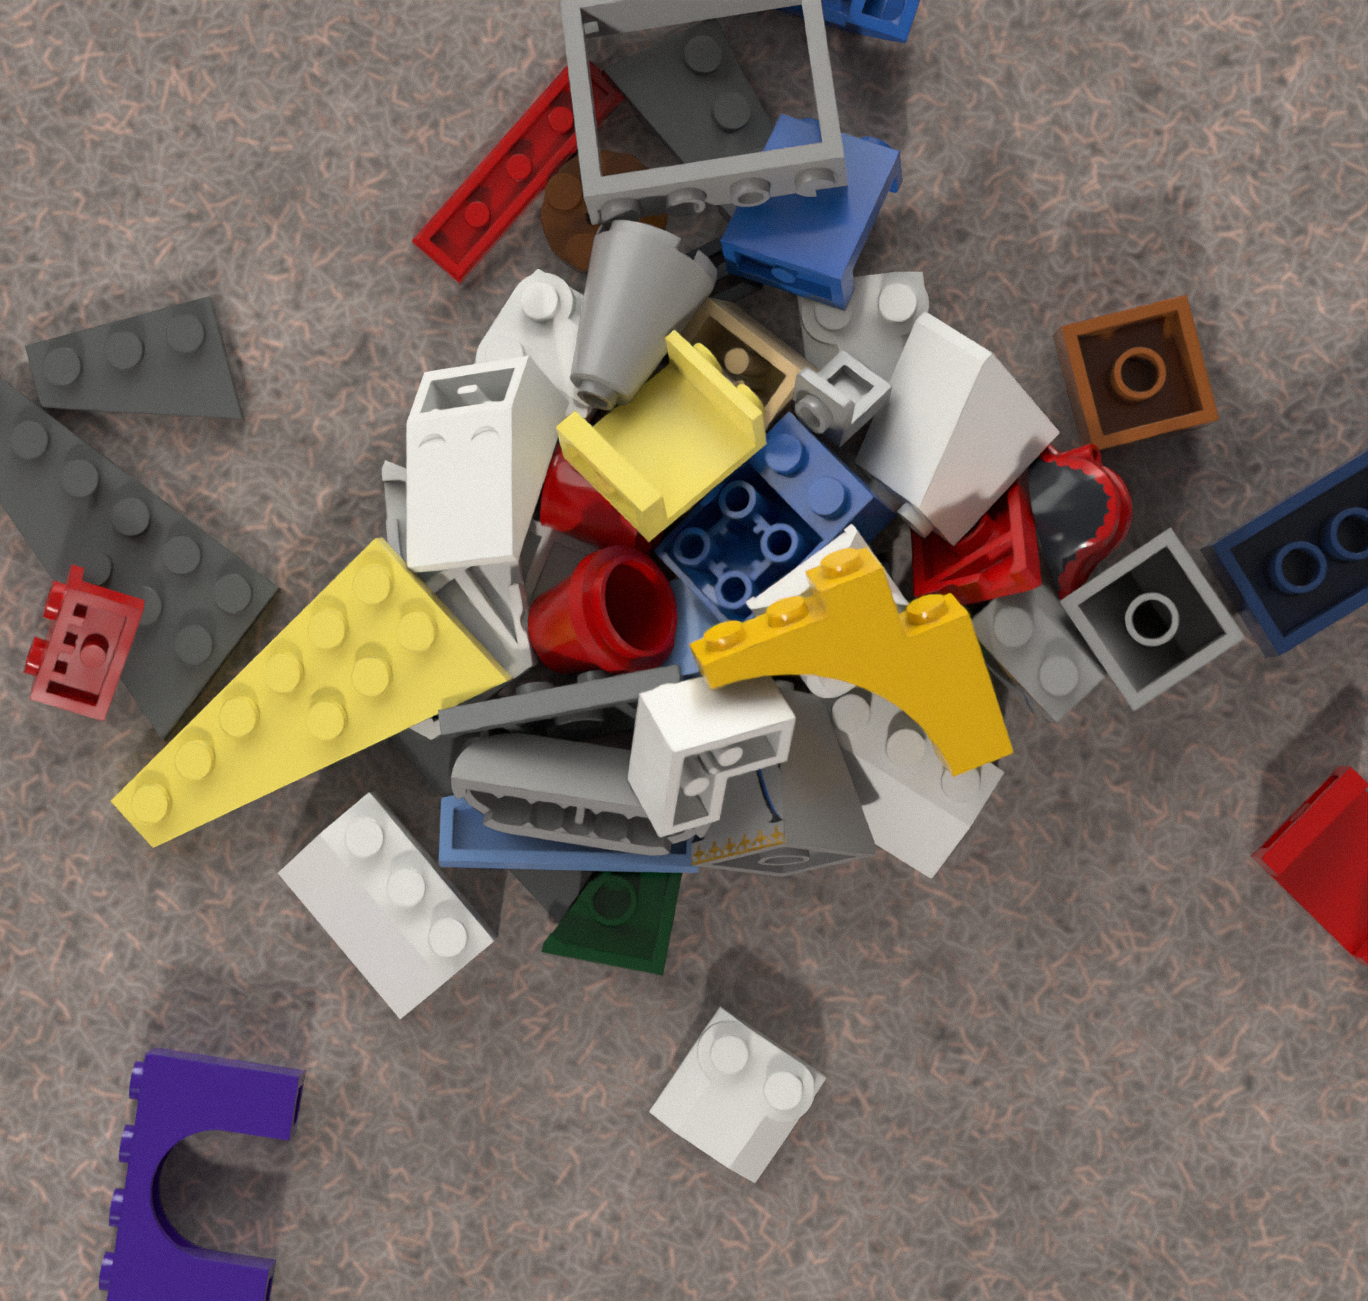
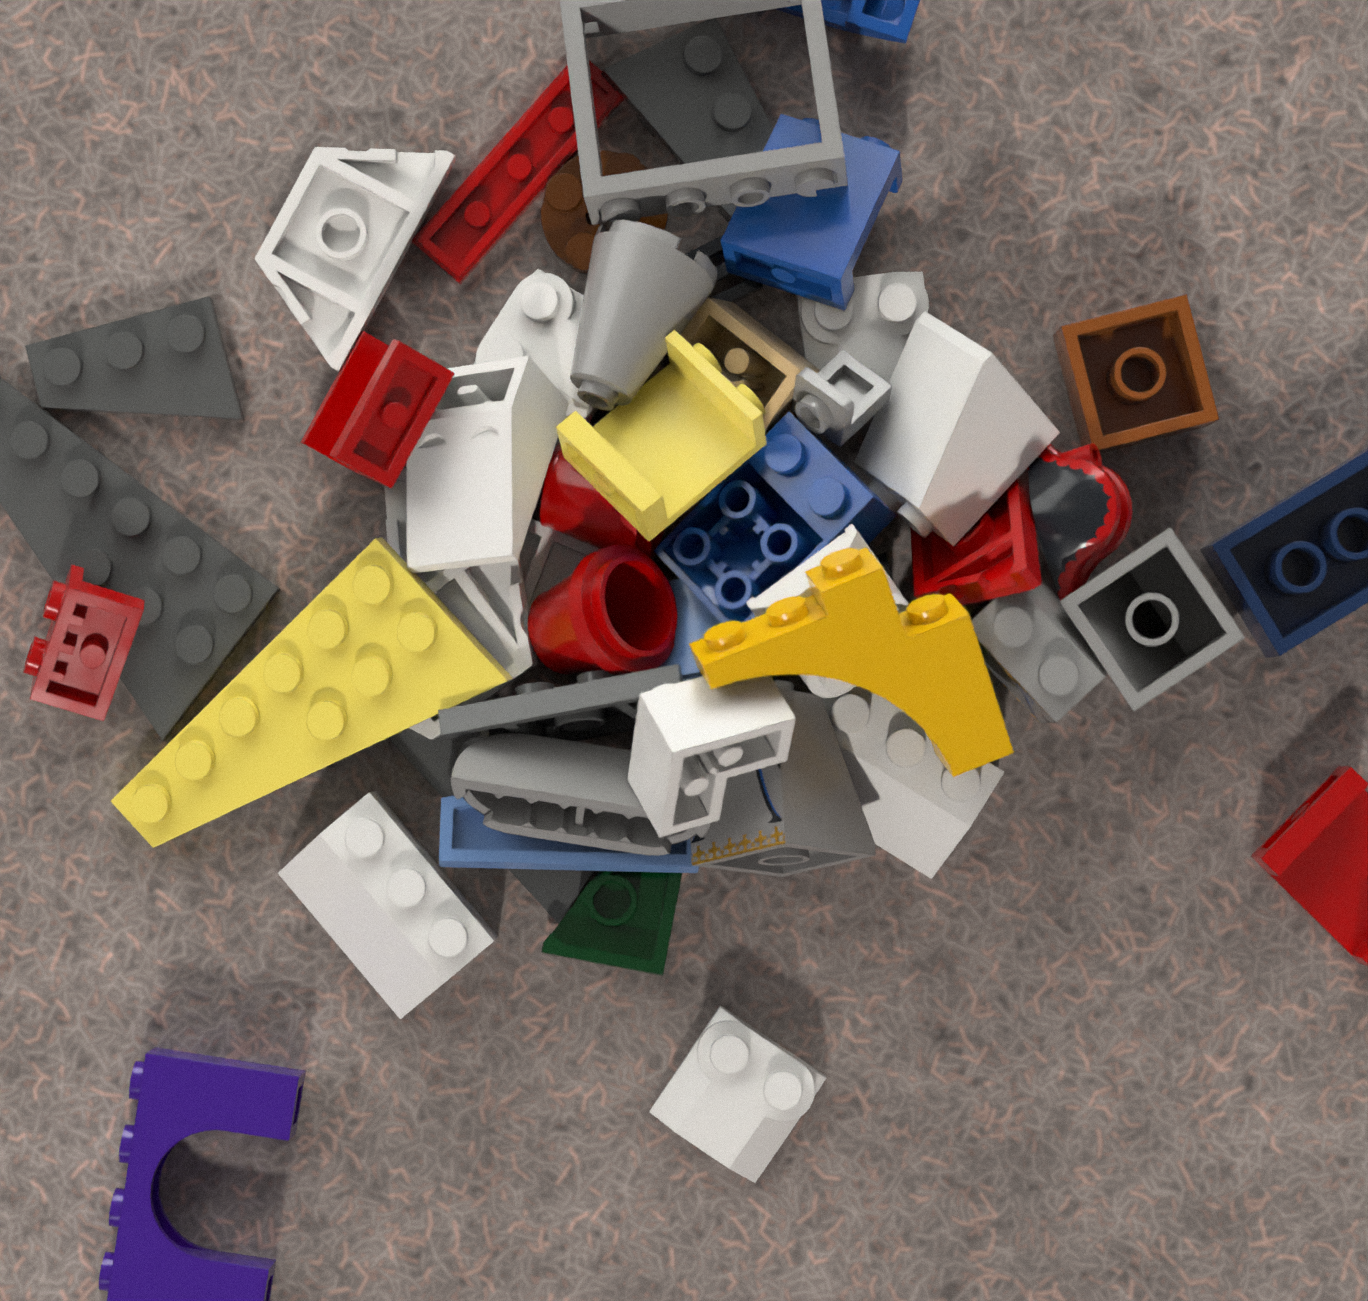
none -> white wing [255,147,457,372]
none -> red panel [301,331,455,489]

